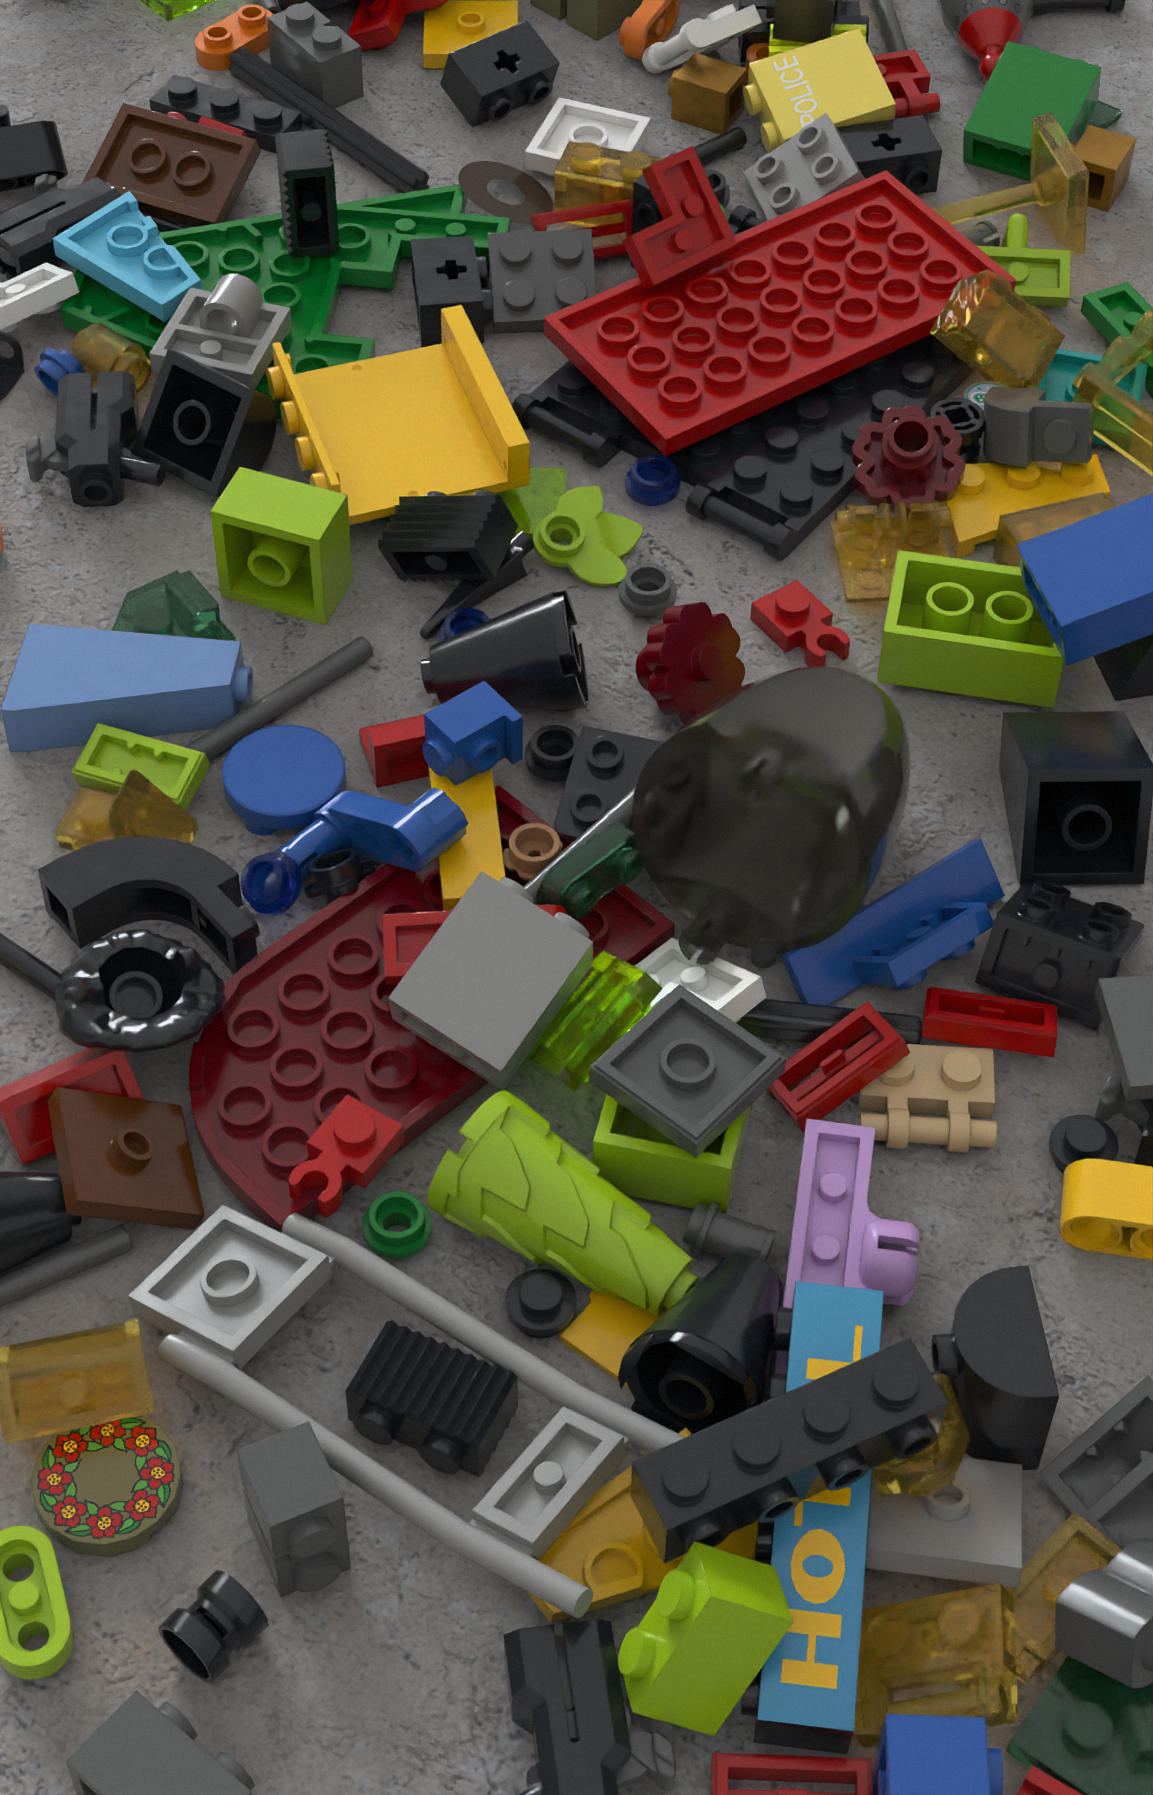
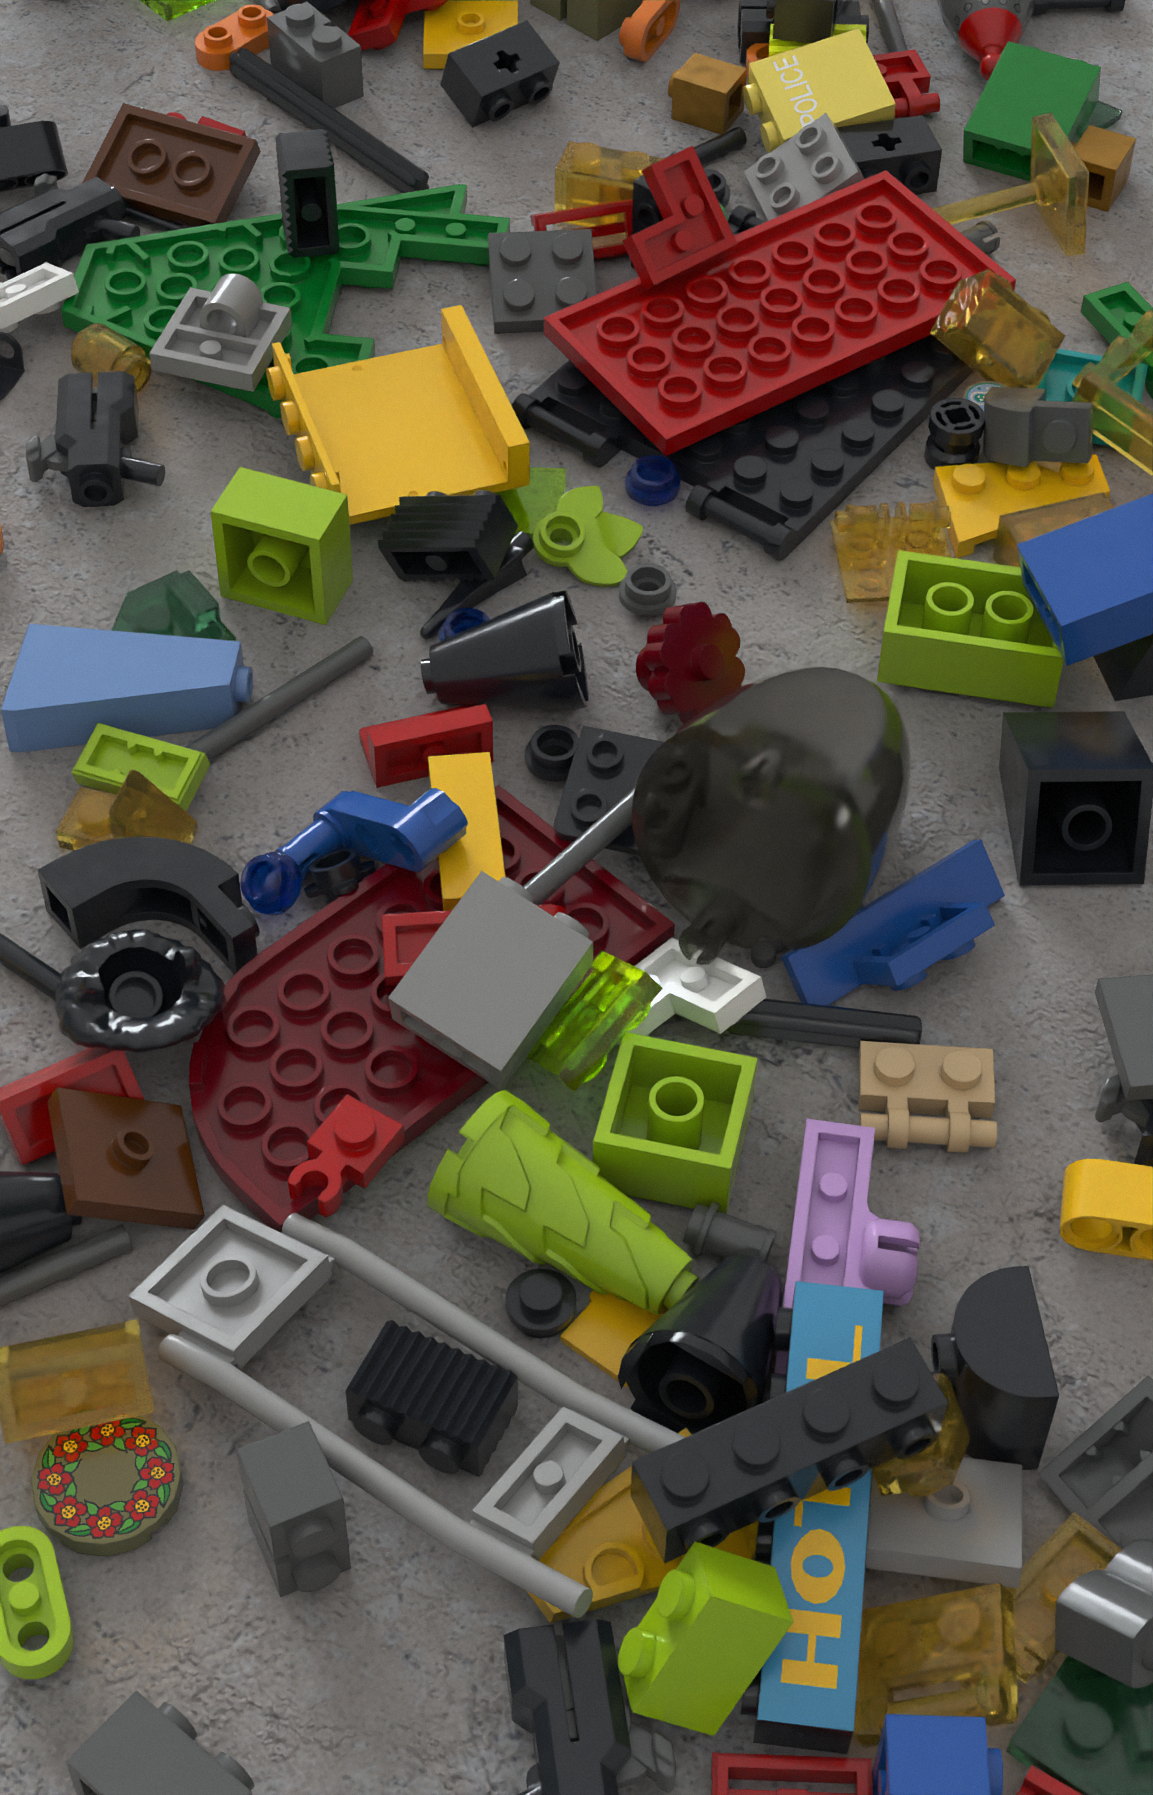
blue plate [34,348,85,397] -> none
medium azure wing [53,191,202,322] -> none
black brick [131,349,277,497] -> none
black plate [149,75,302,154] -> none
black wheel [158,1570,269,1683] -> none
blue tile [222,725,347,836] -> none
green plate [362,1191,432,1259] -> none
black brick [411,235,493,347] -> none
blue brick [422,681,523,786] -> none
dark brown piece [458,161,553,224] -> none
medium nougat plate [503,823,563,881] -> none
white plate [525,97,651,190] -> none
clear green plate [536,820,646,919] -> none
dark grey plate [589,984,786,1158] -> none
white plate [642,4,762,74] -> none
red plate [750,580,850,673] -> none
red tile [767,1001,910,1132] -> none
dark red plant [851,405,966,518] -> none
red tile [921,987,1057,1057] -> none
black bracket [974,880,1145,1029] -> none
lime plate [977,213,1071,307] -> none
black plate [1049,1115,1119,1174] -> none

